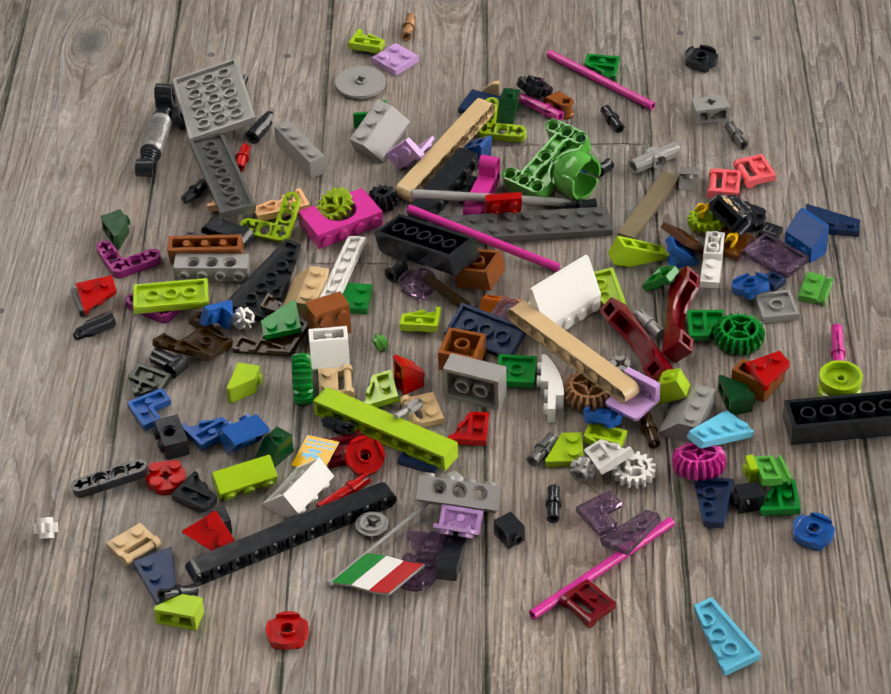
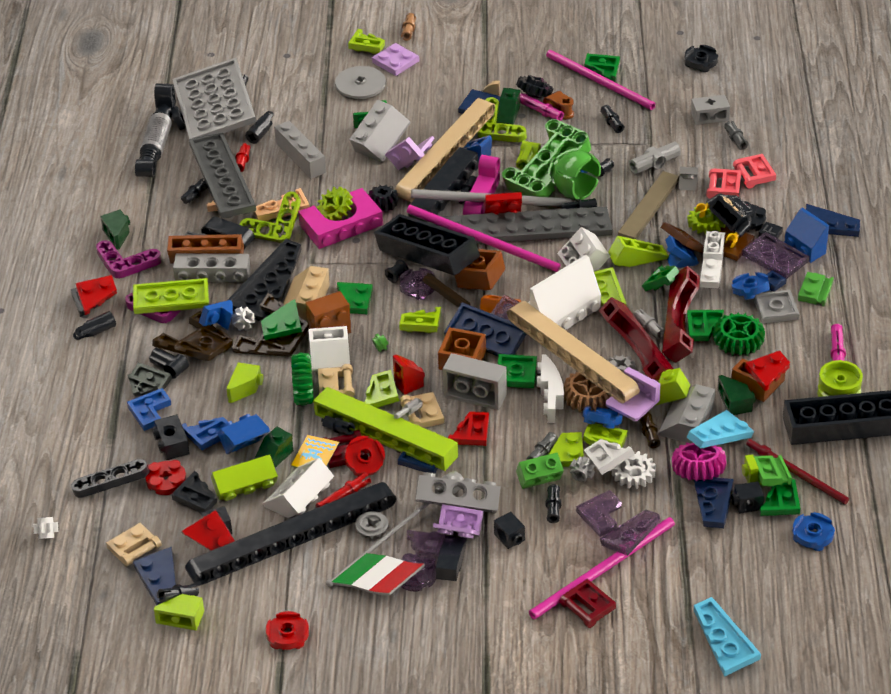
white tile [319,236,366,298] -> none
none -> lime piece [516,141,541,170]
none -> bright green brick [516,452,564,489]
none -> white slope [557,227,611,271]
none -> dark red bar [746,439,849,505]

